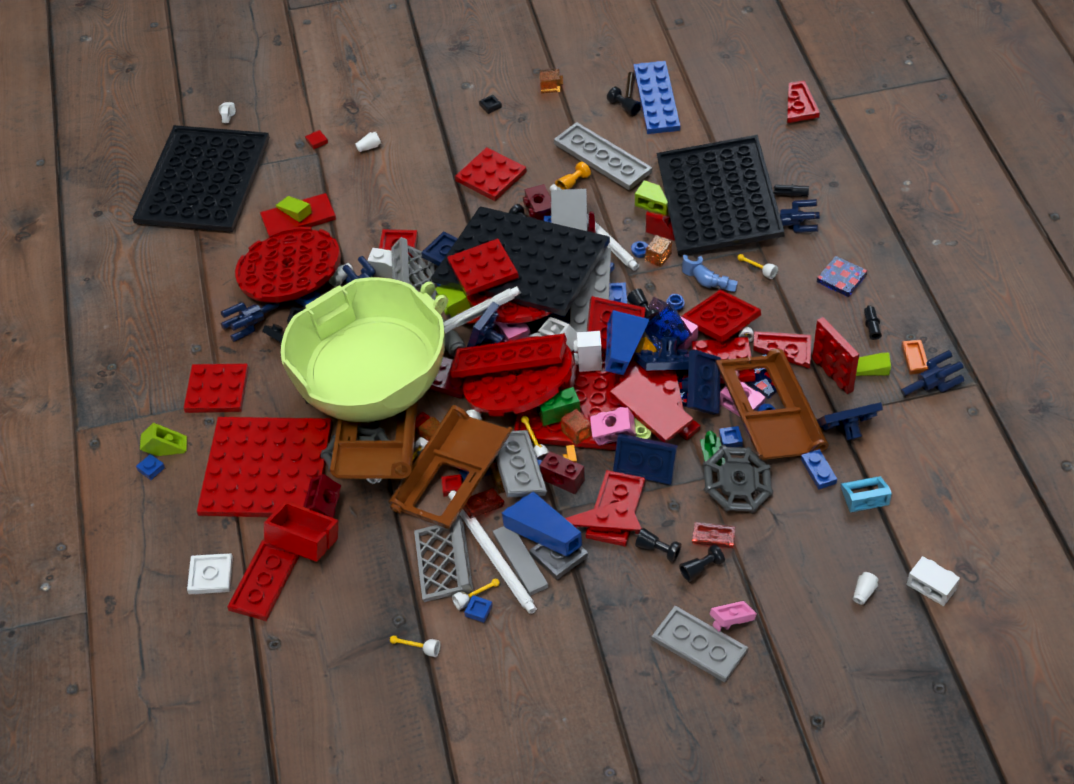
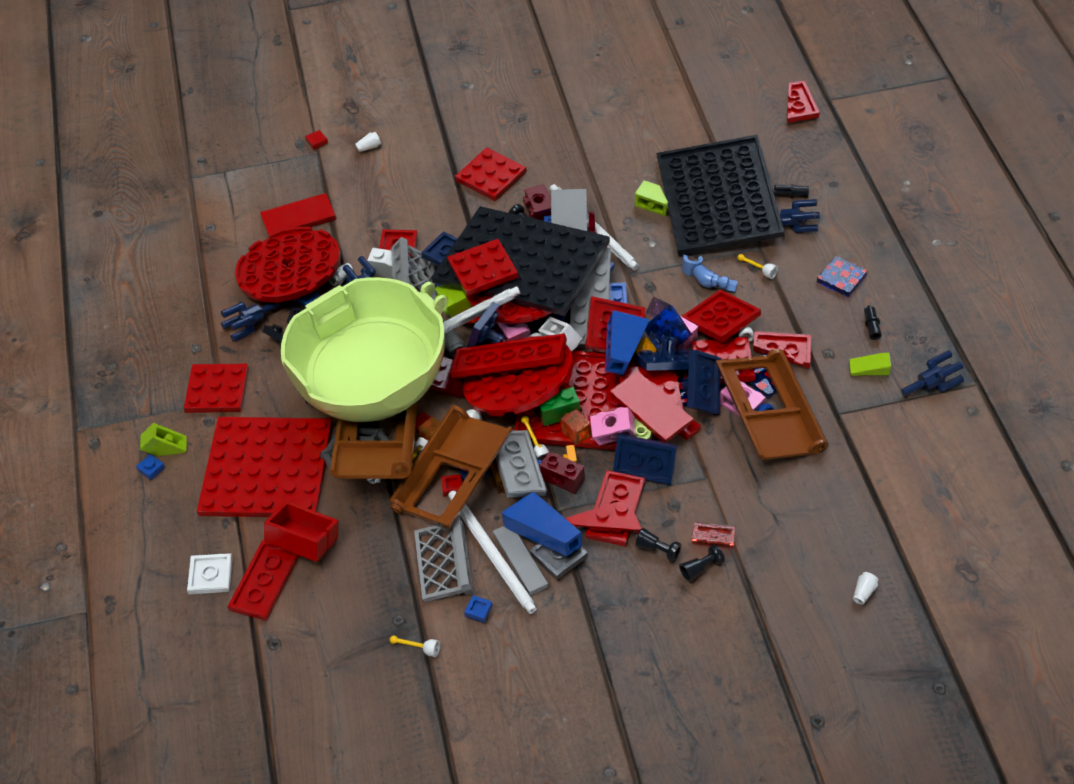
black plate [132,125,270,232] -> none
white piece [219,102,236,123] -> none
lime slope [275,196,312,222] -> none
dark red brick [303,474,341,518] -> none
hinge [452,579,500,610] -> none
clear red plate [463,488,505,519] -> none
black tile [479,94,502,114] -> none
clear orange brick [539,69,563,94] -> none
light grey plate [554,122,652,190] -> none
light orange piece [555,161,591,190] -> none
white brick [573,331,602,372] -> none
black piece [607,86,642,117] -> none
dark brown piece [625,72,635,99] -> none
black piece [627,288,661,326] -> none
blue plate [631,241,649,258] -> none
plate [634,61,680,134] -> none
red slope [646,211,675,241] -> none
clear orange brick [646,235,672,267] -> none
light grey tile [652,606,748,683] -> none
blue plate [666,294,685,311] -> none
green hinge [700,431,725,466] -> none
dark grey plate [702,445,773,513] -> none
bright pink plate [710,601,757,632] -> none
blue plate [719,426,743,447] -> none
plate [801,449,837,490] -> none
red plate [812,317,859,394] -> none
dark blue plate [817,402,883,440] -> none
medium azure tile [841,476,892,512] -> none
orange tile [902,340,928,375] -> none
white brick [907,556,960,606] -> none

